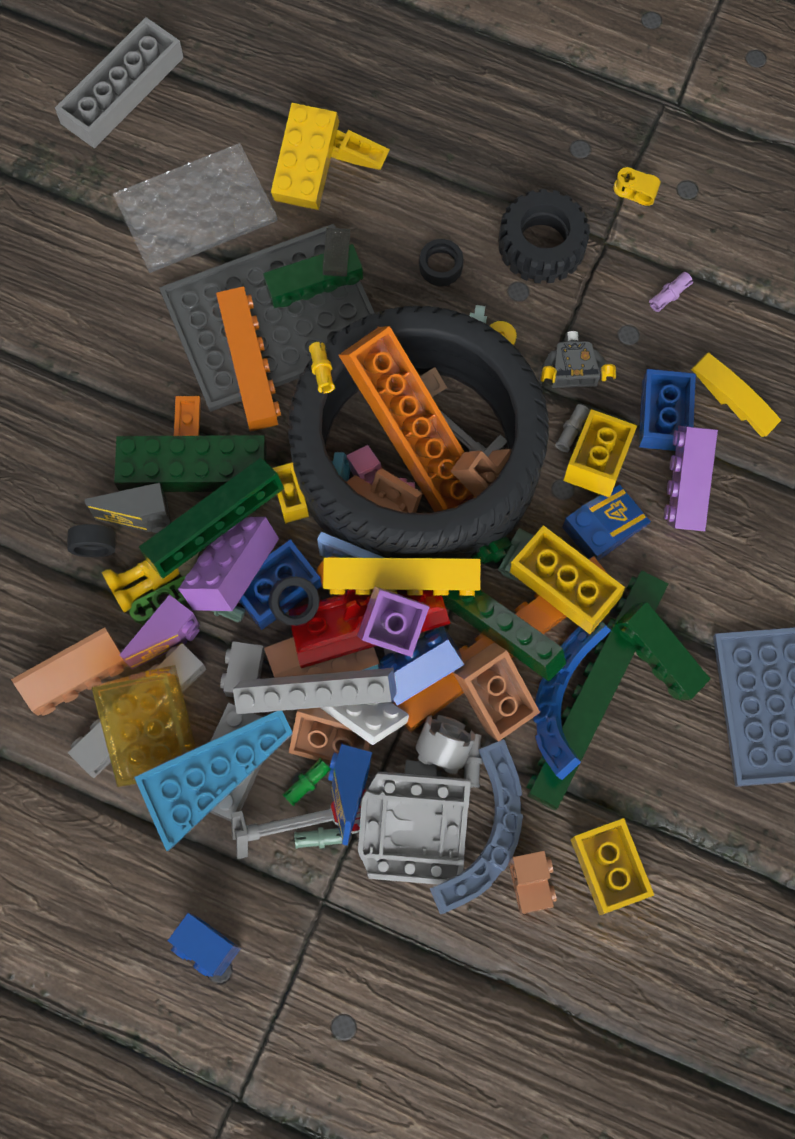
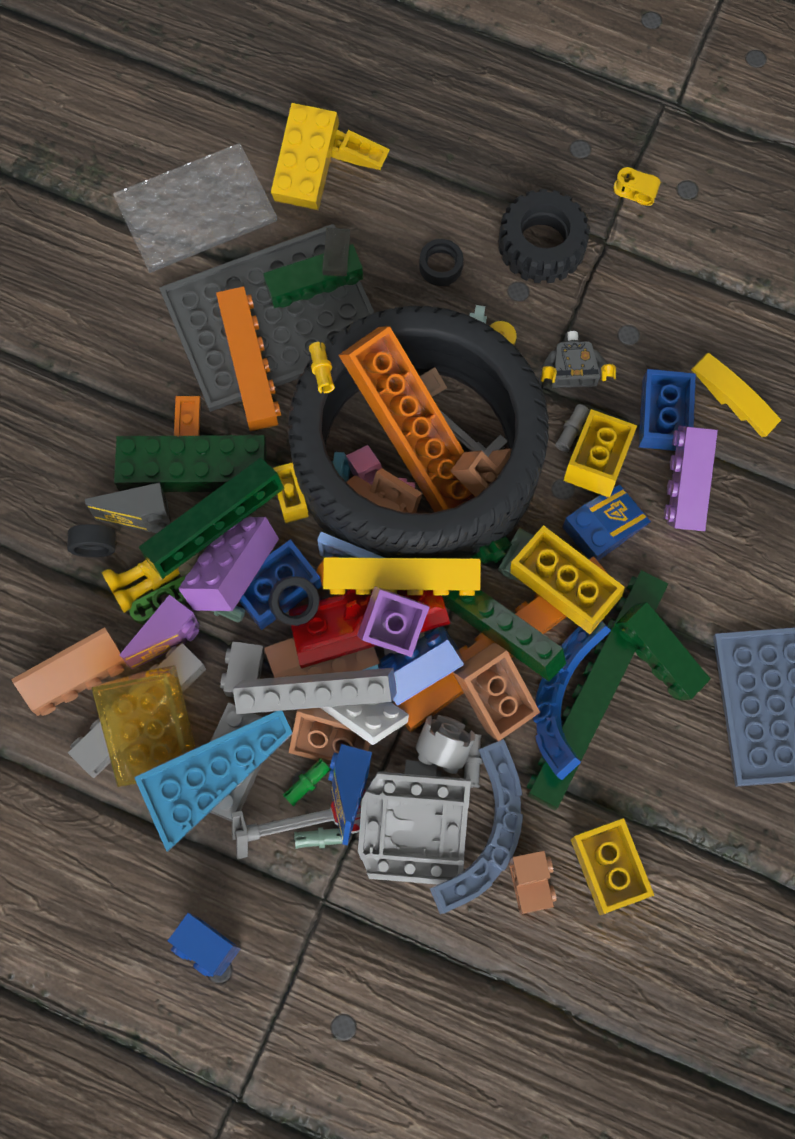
light grey brick [55,17,184,149] -> none
lavender pin [649,272,693,312] -> none

